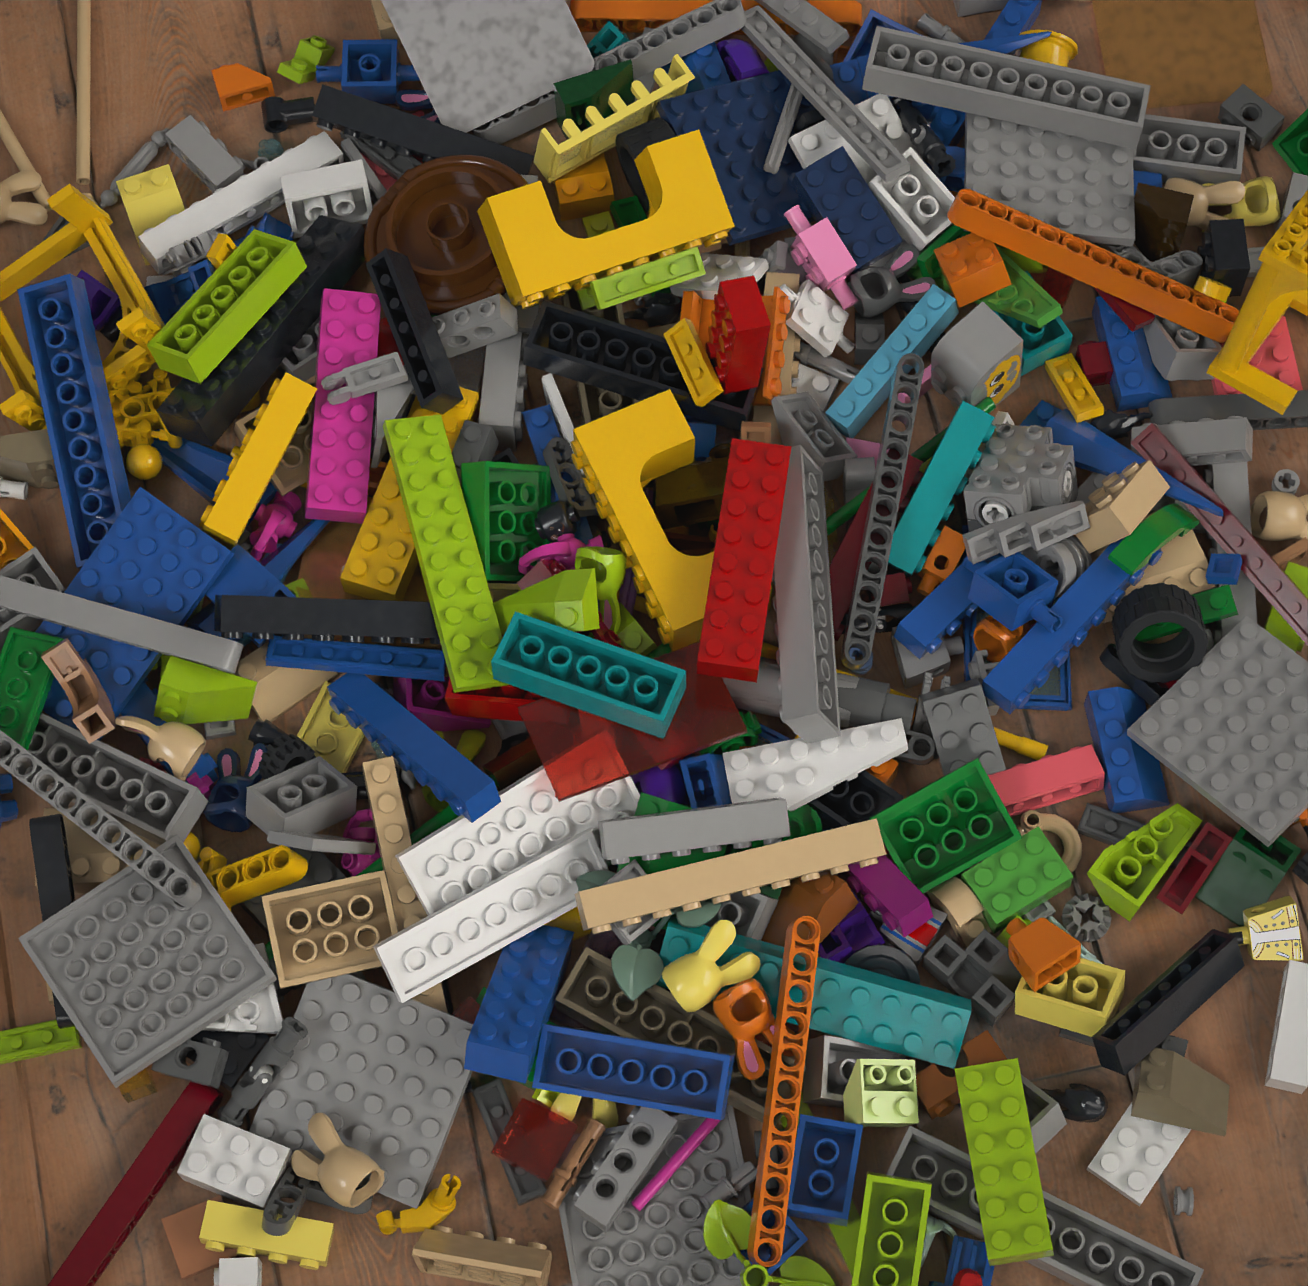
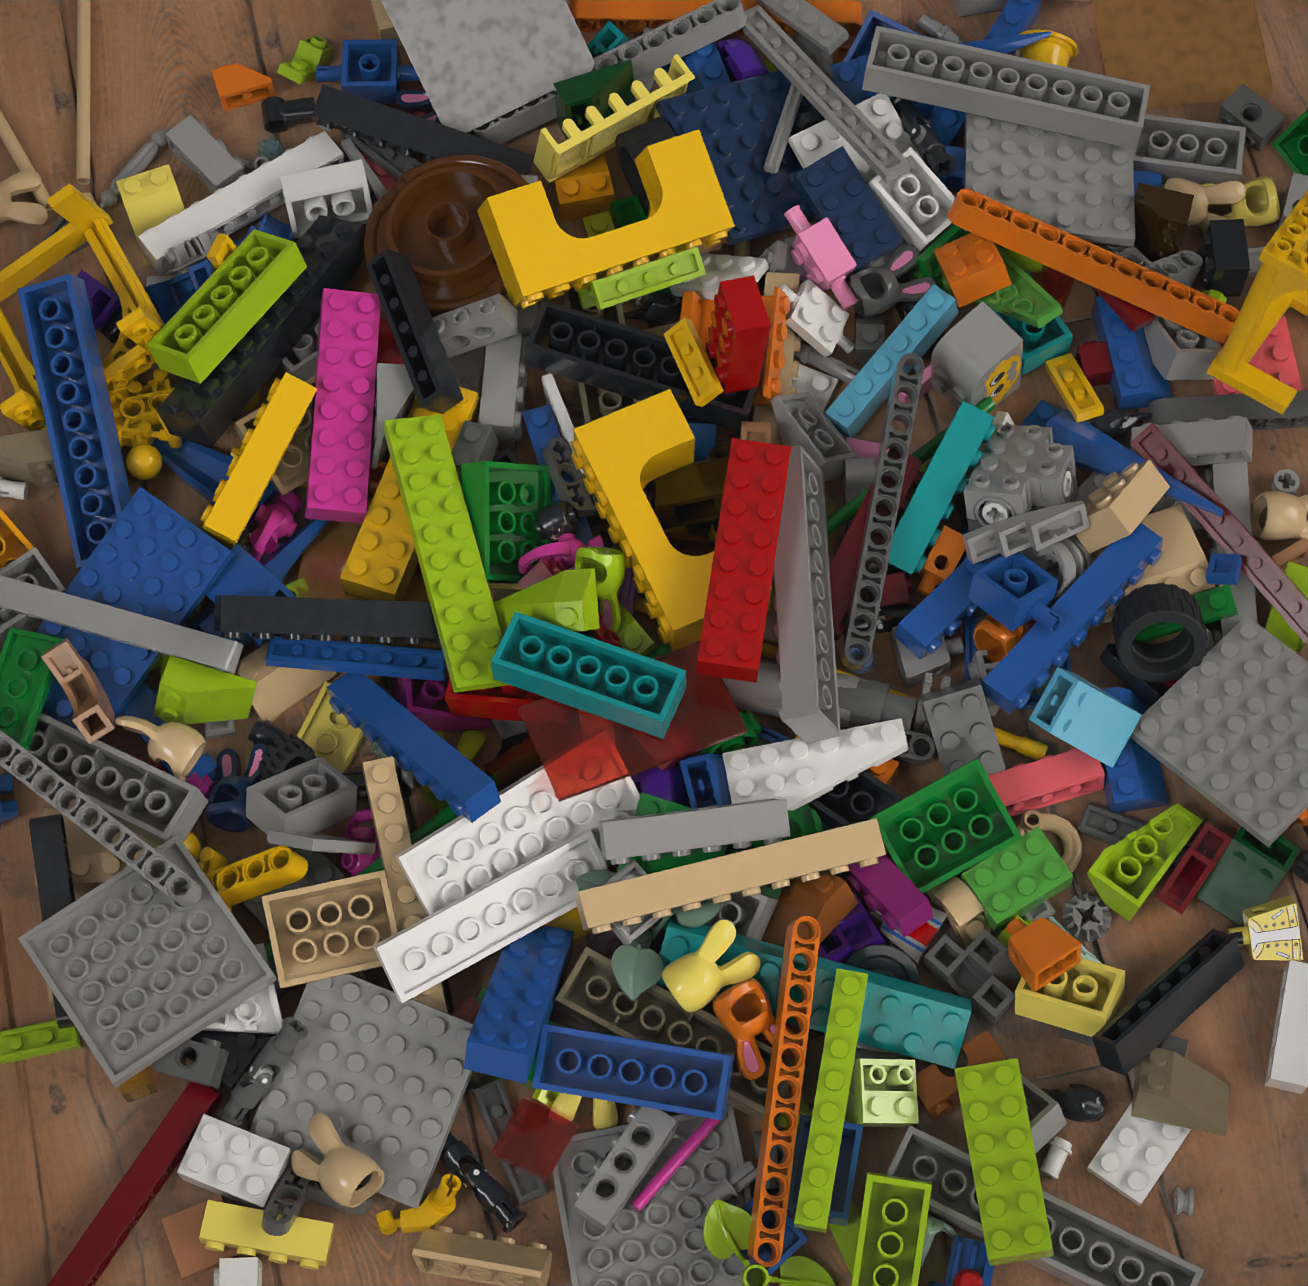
light grey hinge [321,352,408,405] -> none
medium nougat pin [540,1118,606,1210] -> none
green slope [1108,503,1200,576] -> none
yellow beam [1193,275,1232,302] -> none
none -> black piece [441,1131,527,1234]
none -> lime brick [794,968,868,1233]
none -> medium azure slope [1029,667,1142,768]
none -> white pin [1039,1137,1072,1180]

